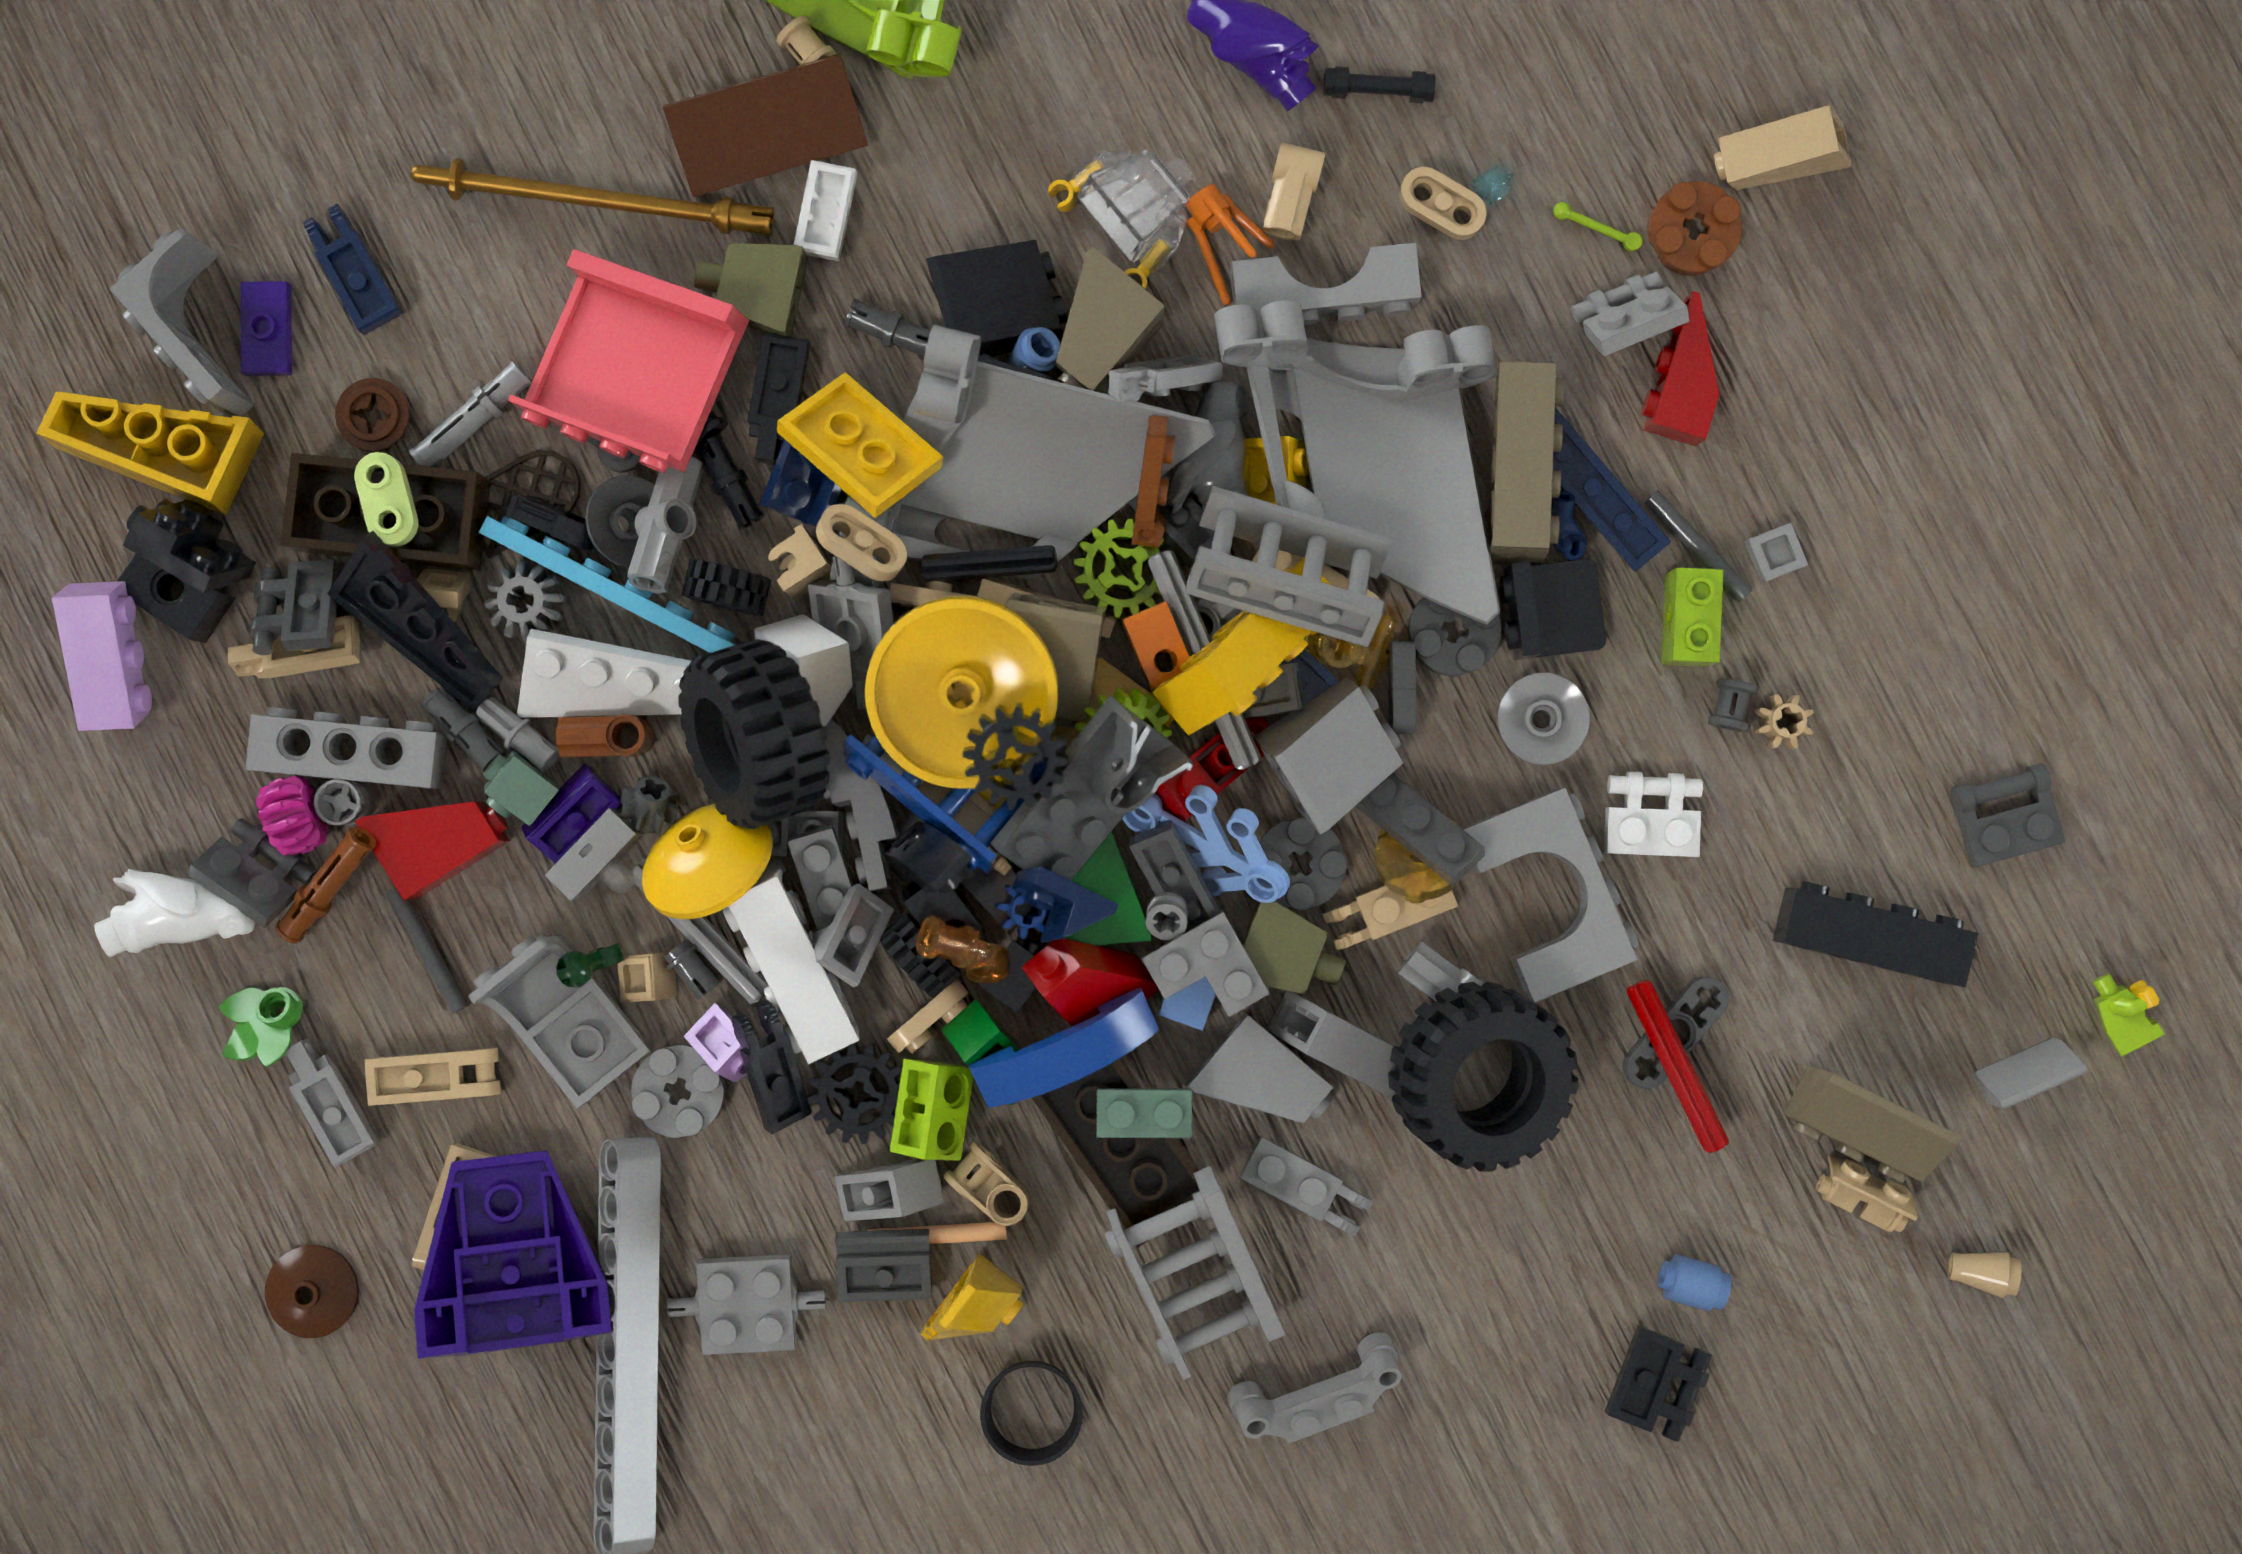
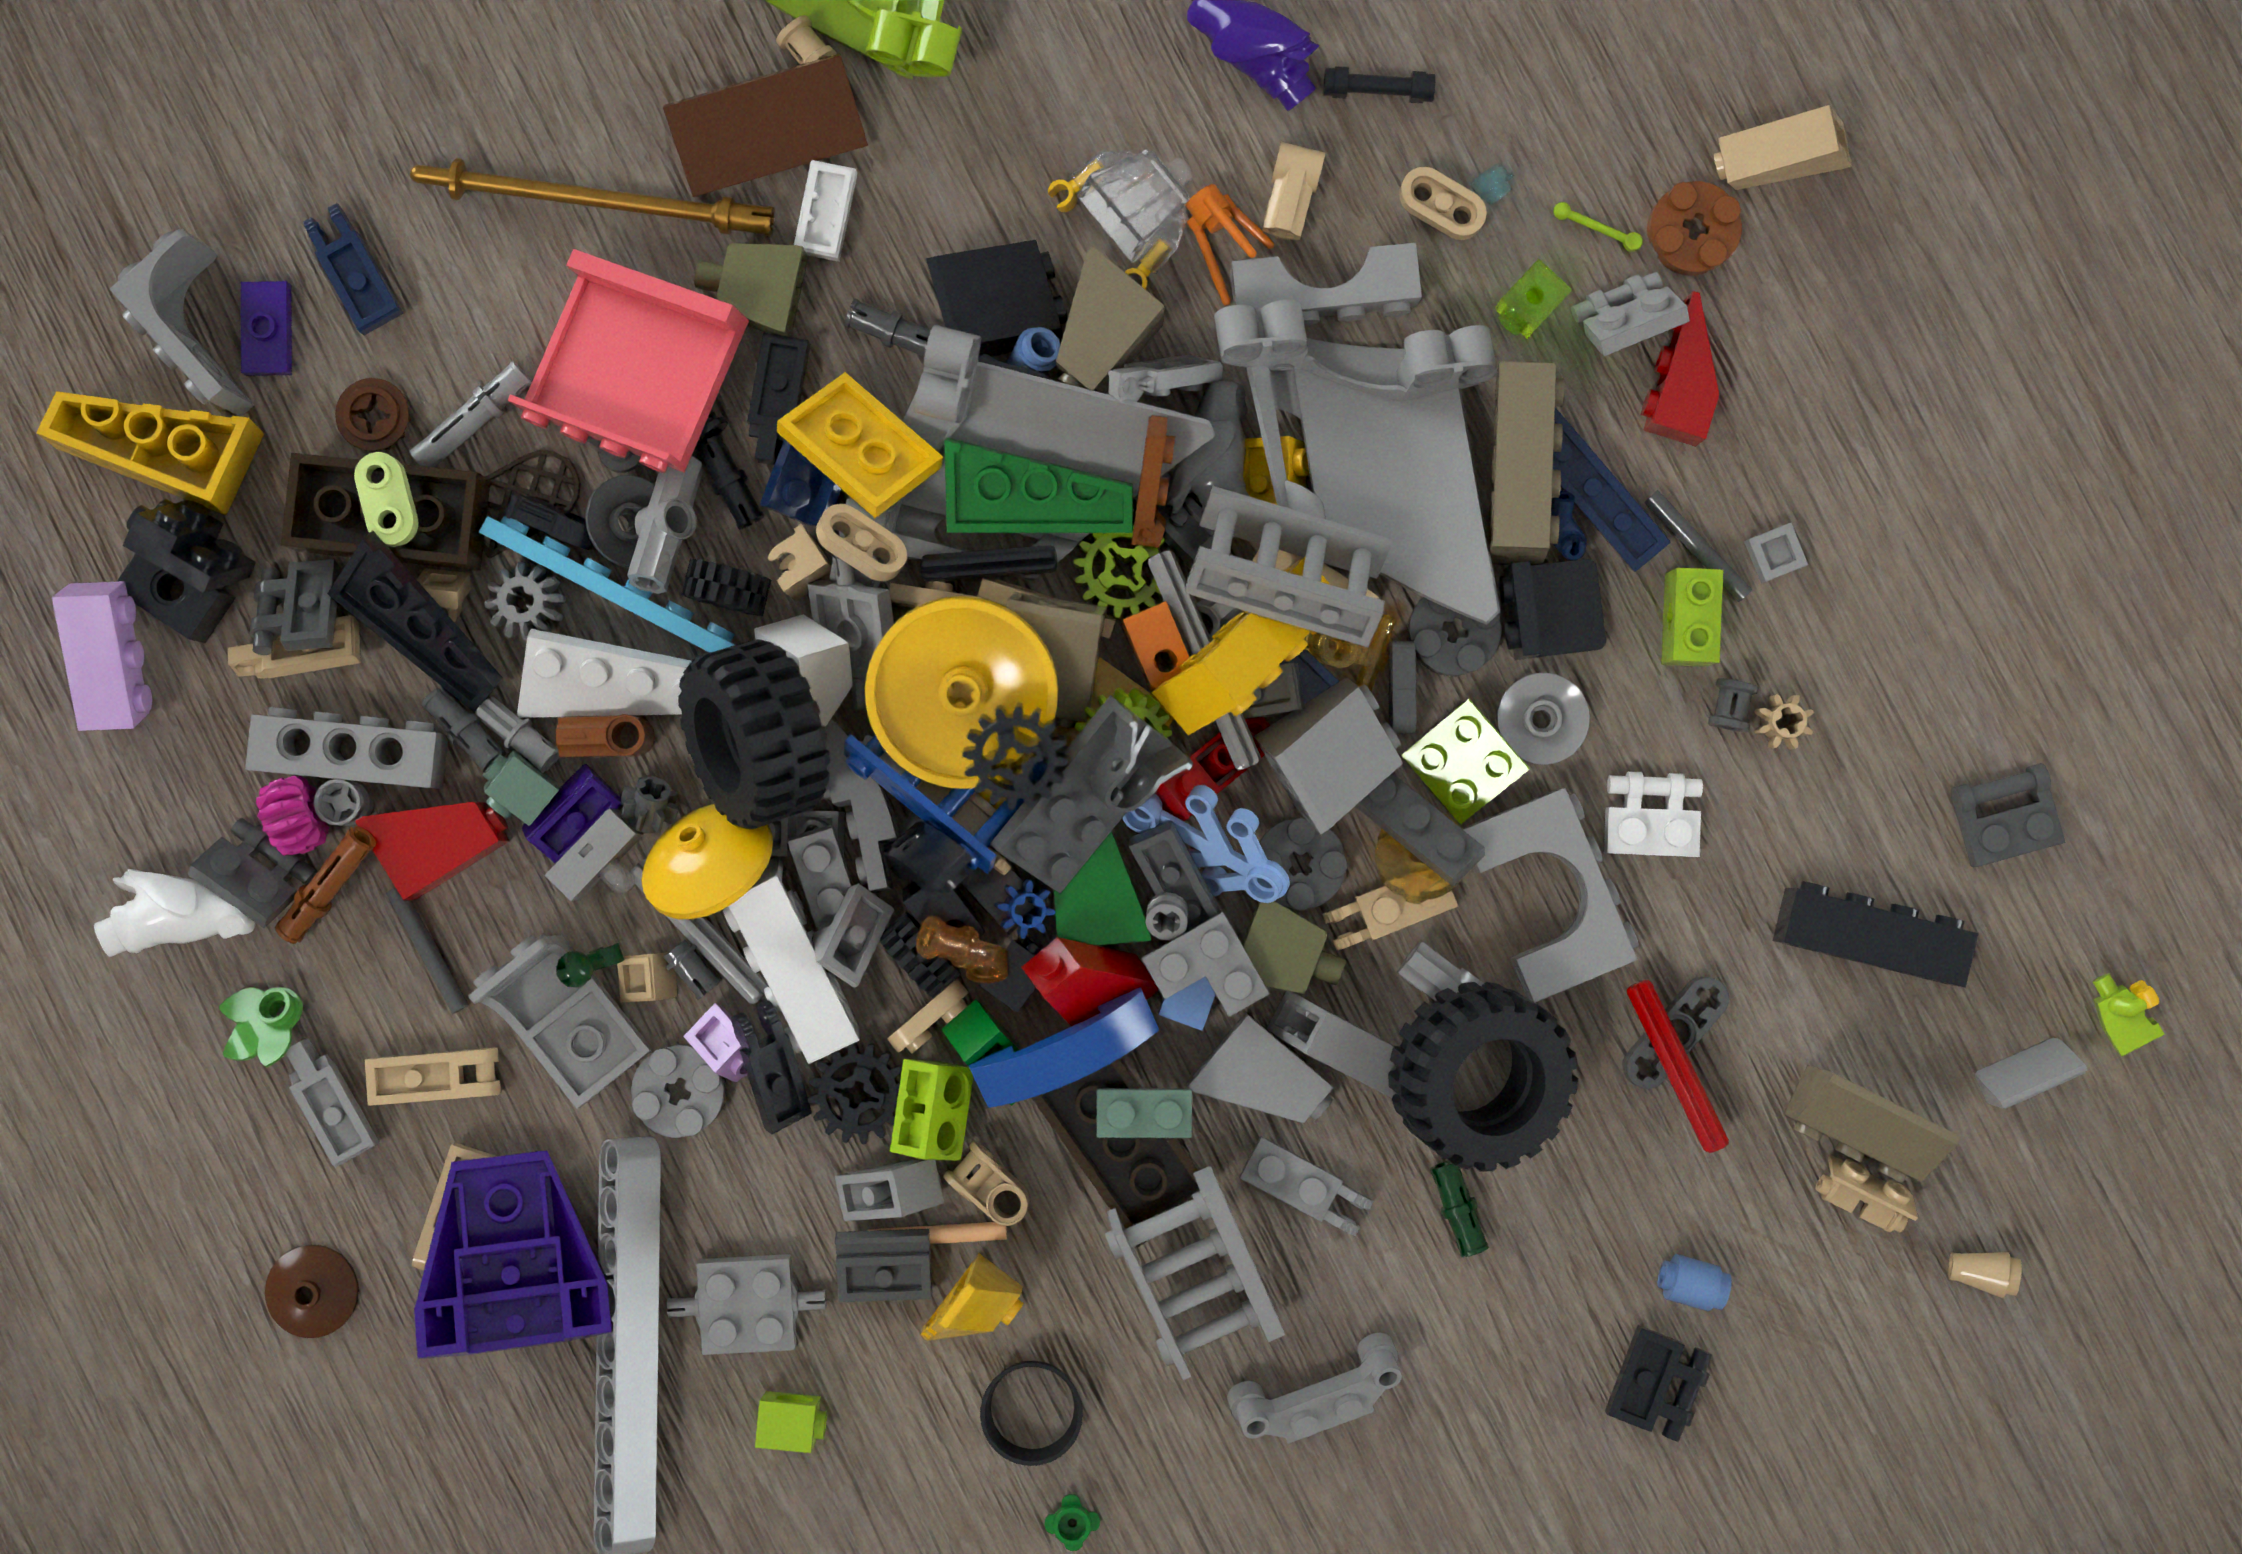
dark blue slope [1012,866,1119,942] -> none
none -> lime brick [755,1391,827,1453]
none -> green wing [944,437,1133,533]
none -> green plate [1044,1494,1100,1551]
none -> hinge [1401,698,1530,825]
none -> dark green pin [1430,1161,1489,1257]
none -> clear neon green brick [1494,259,1573,339]

